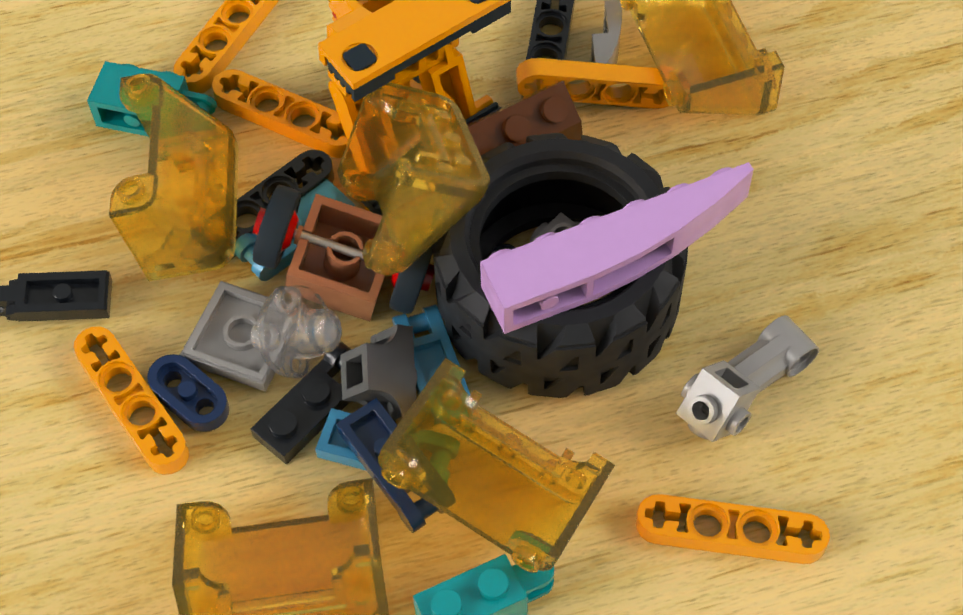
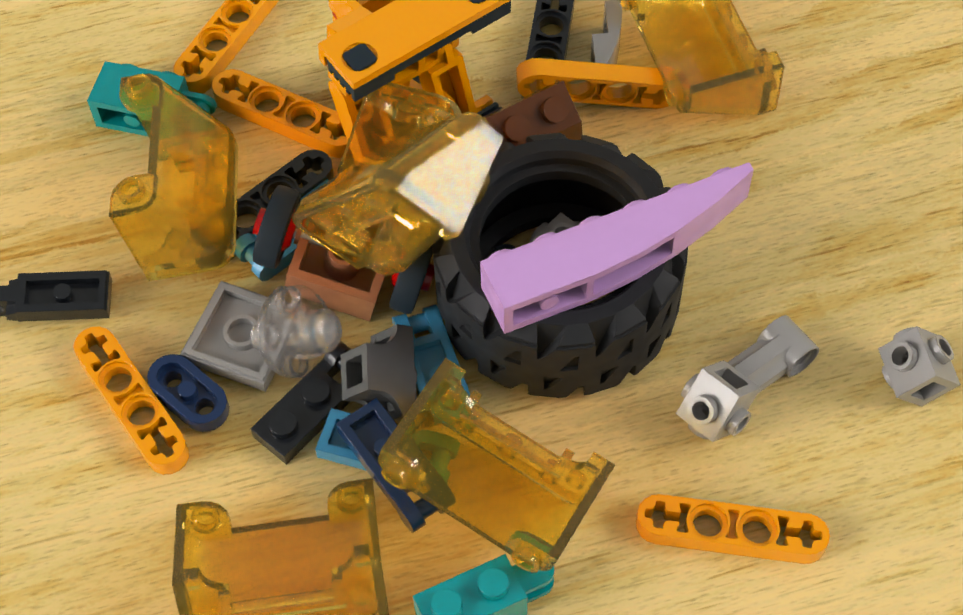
none -> clear yellow windscreen [292,112,504,269]
none -> light grey brick [878,326,961,407]

